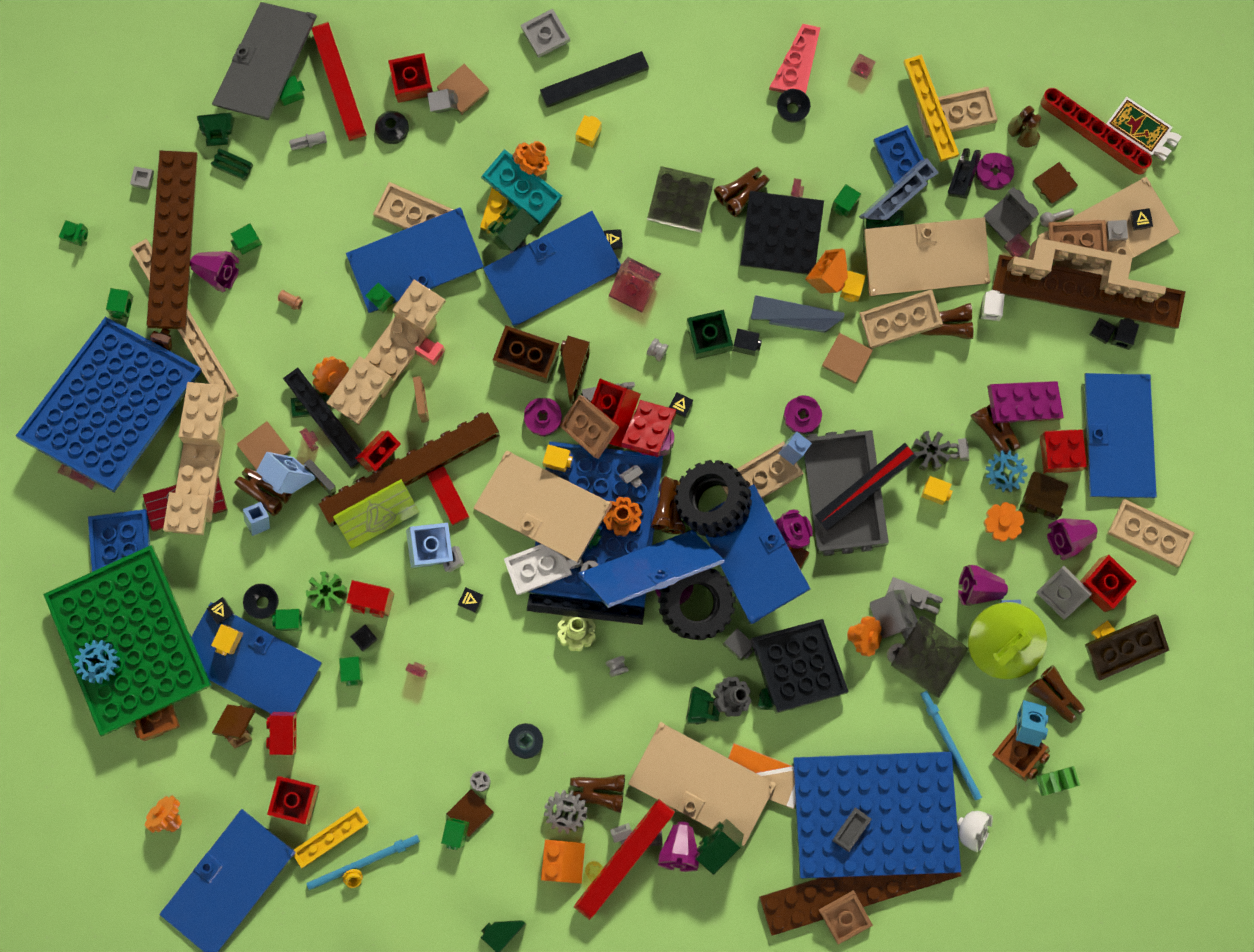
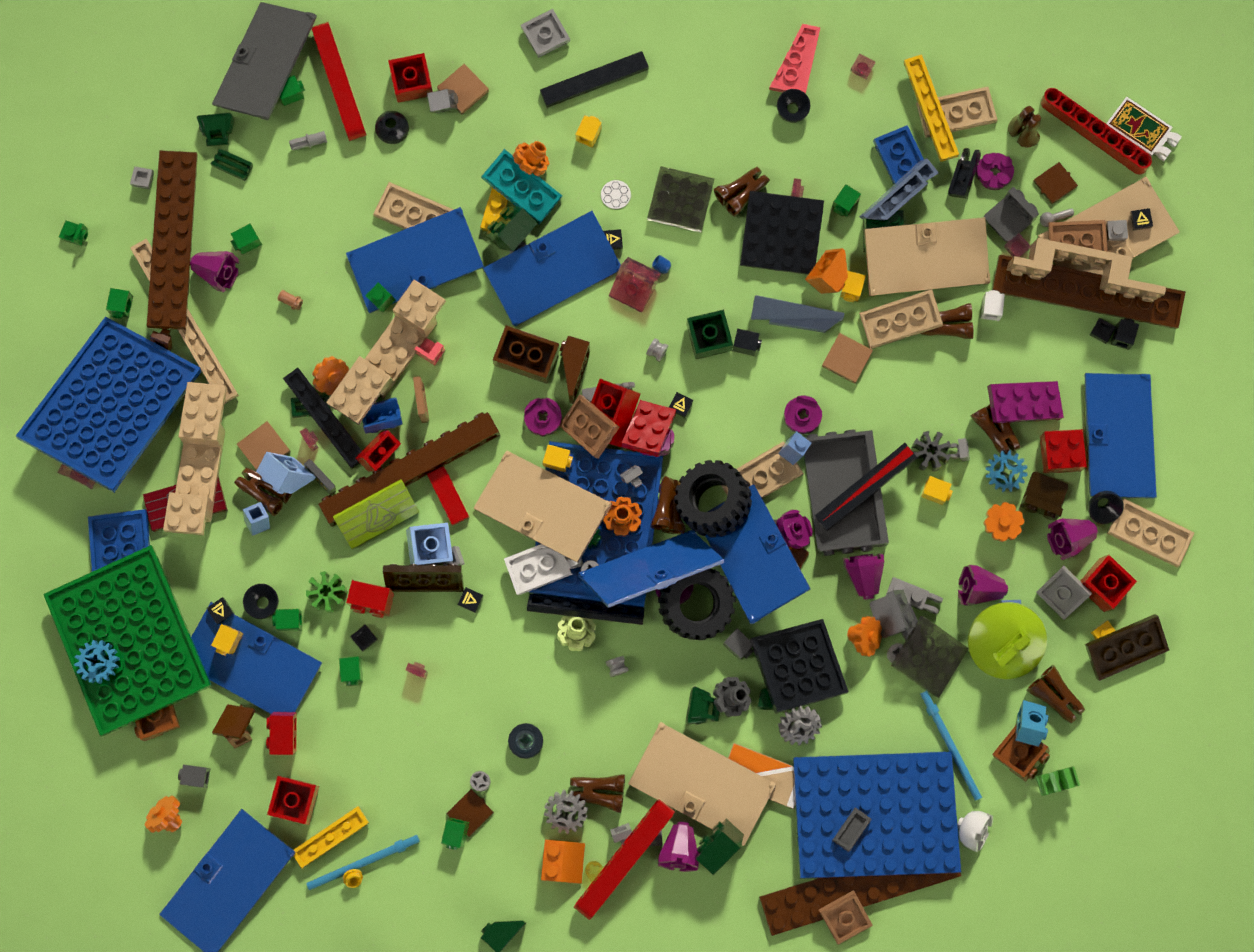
none -> dark grey brick [178,764,211,788]
none -> blue bracket [363,398,403,434]
none -> dark brown plate [382,564,464,592]
none -> white sticker [601,180,631,209]
none -> blue piece [652,255,671,274]
none -> light grey gear [778,706,822,745]
none -> magenta cone [843,553,885,600]
none -> black piece [1088,491,1124,524]

